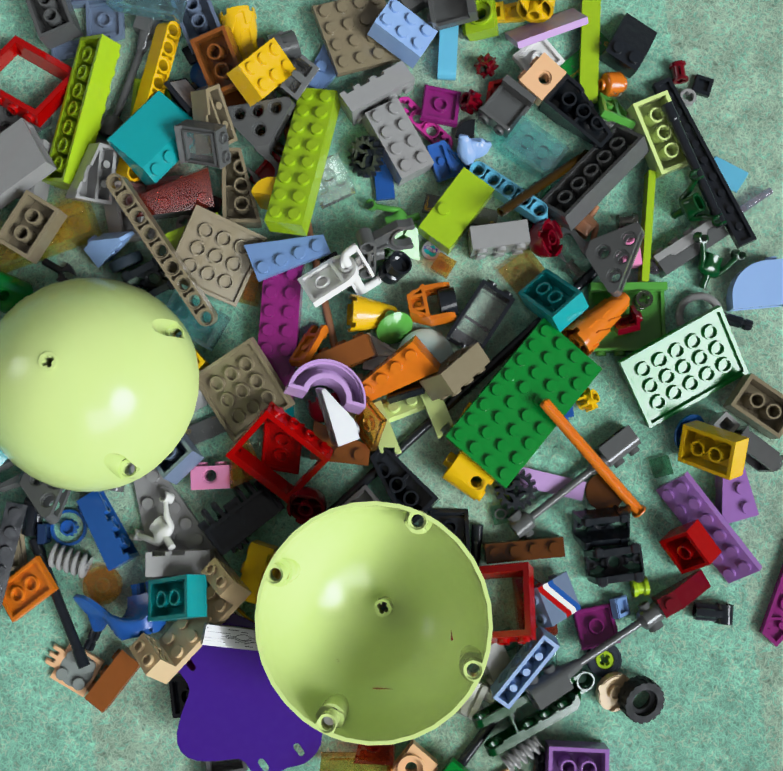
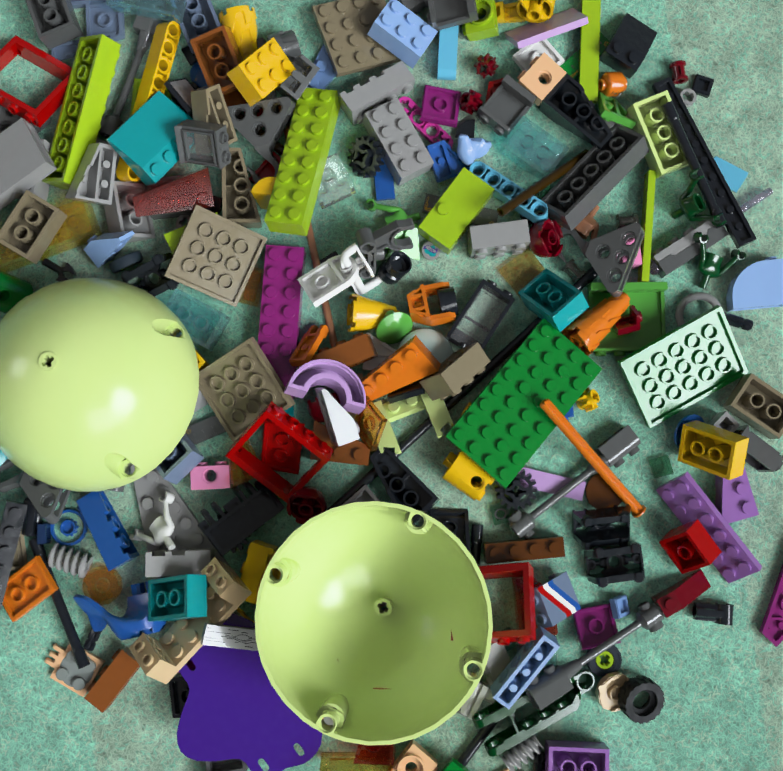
dark tan beam [106,173,218,326] -> none
medium blue wing [244,234,331,282] -> none
clear orange tile [430,252,457,279] -> none
lime wheel [629,576,650,597] -> none
clear smoke bush [631,290,653,310] -> none

